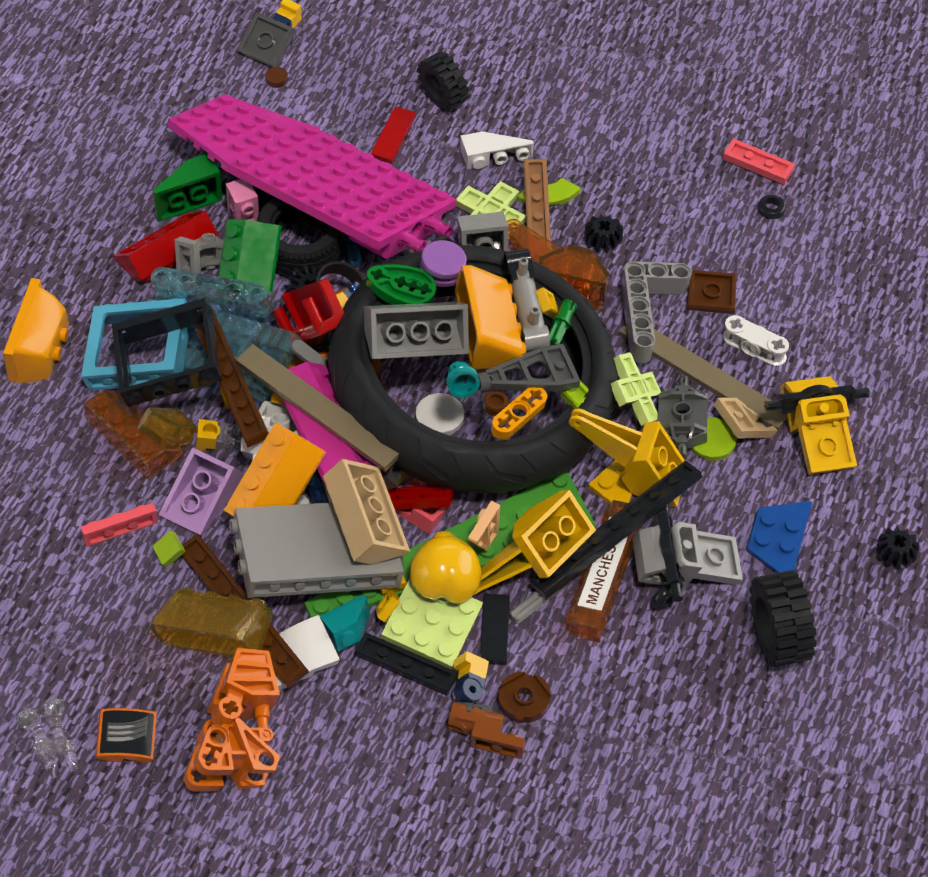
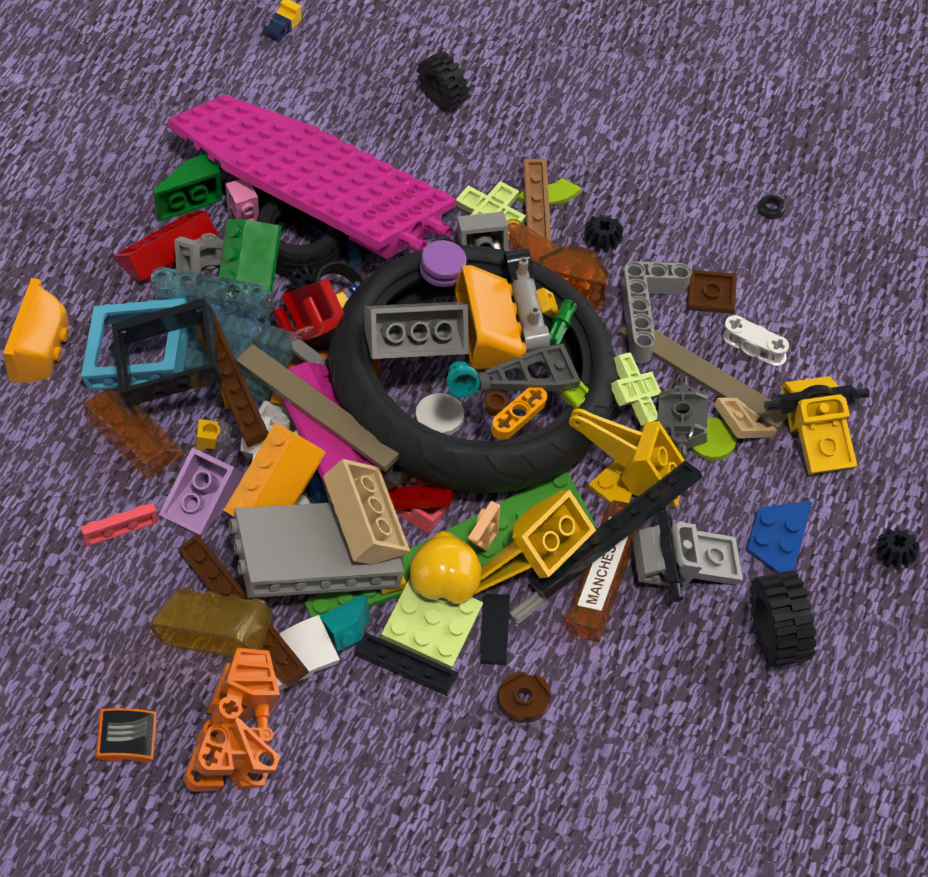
clear piece [16,698,78,778] -> none
clear yellow slope [137,407,198,447] -> none
lime tile [153,530,186,566] -> none
dark grey tile [237,12,296,67] -> none
reddish brown tile [265,67,288,88] -> none
green piece [365,264,436,305] -> none
red tile [371,106,416,164] -> none
yellow tile [375,589,400,622] -> none
dark orange plate [448,702,526,759] -> none
leg [452,652,489,703] -> none
white slope [460,131,534,169] -> none
black piece [651,583,673,611] -> none
coral plate [723,139,795,185] -> none

